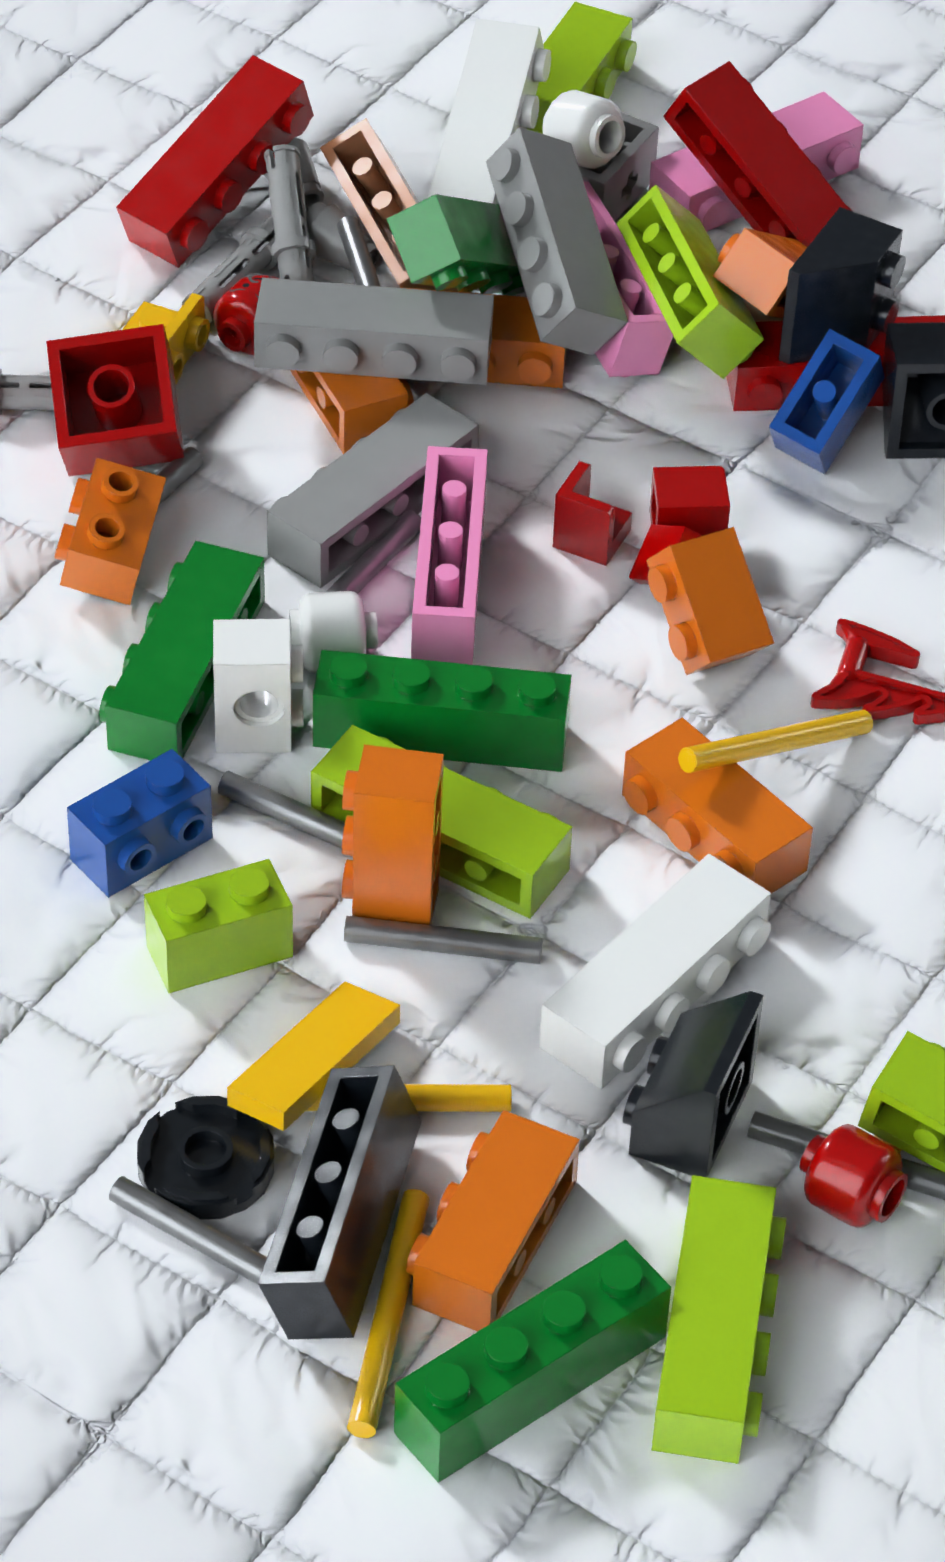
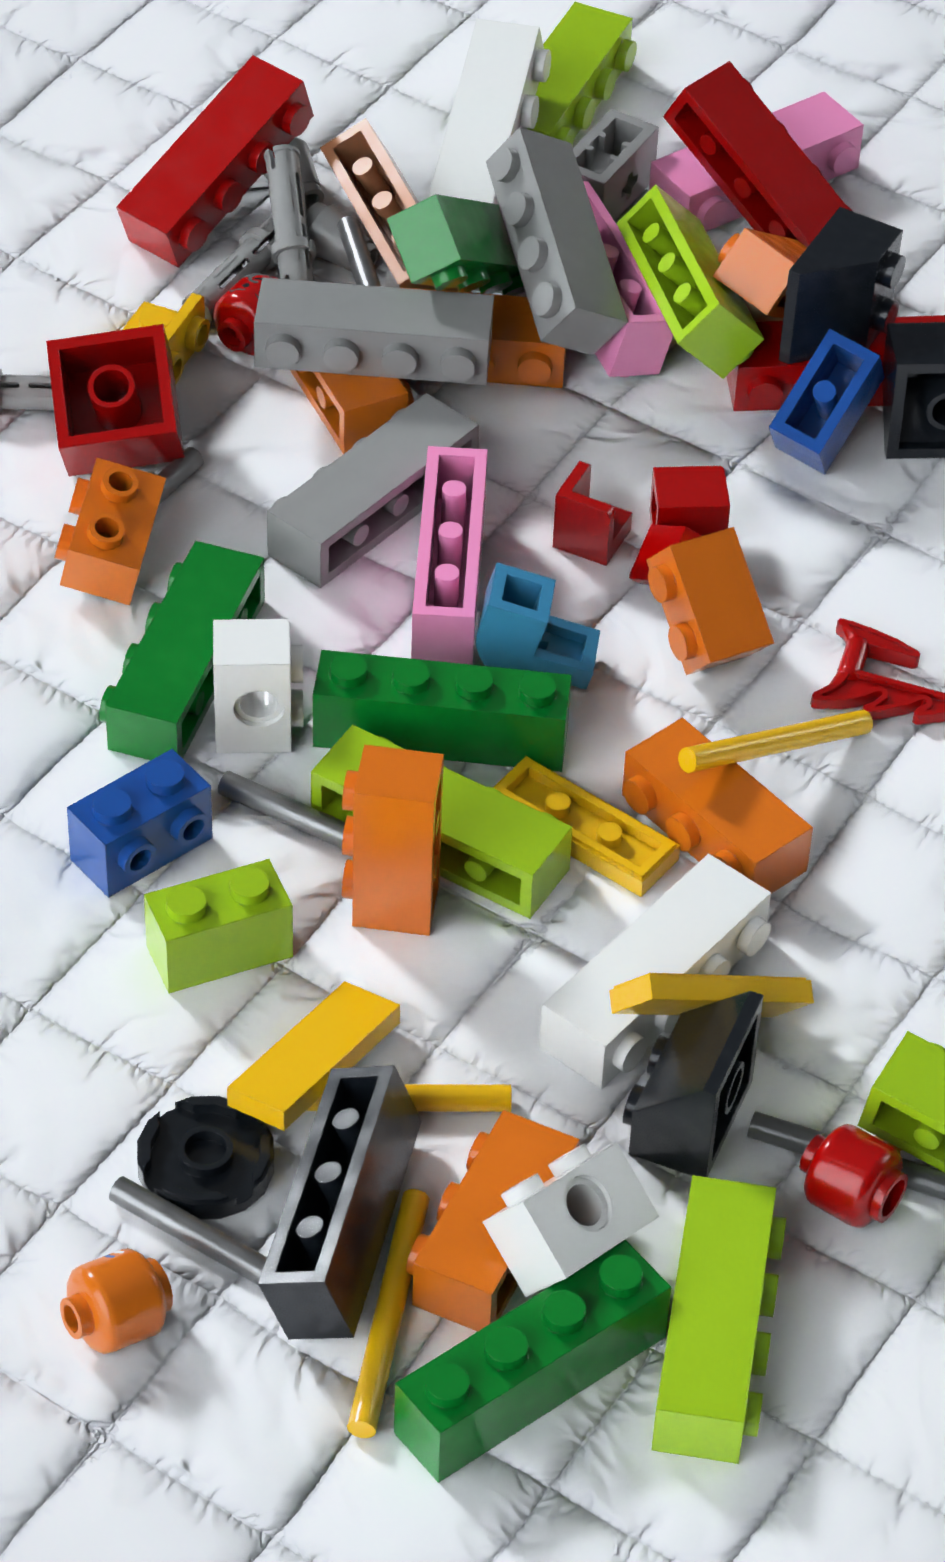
white head [289,591,378,673] -> none
flat silver bar [326,510,421,594] -> none
flat silver bar [344,915,543,964] -> none
white head [543,90,625,169] -> none
none -> orange head [60,1248,173,1354]
none -> dark azure brick [476,562,600,690]
none -> white brick [483,1142,660,1297]
none -> yellow tile [492,756,680,897]
none -> yellow tile [609,973,814,1018]

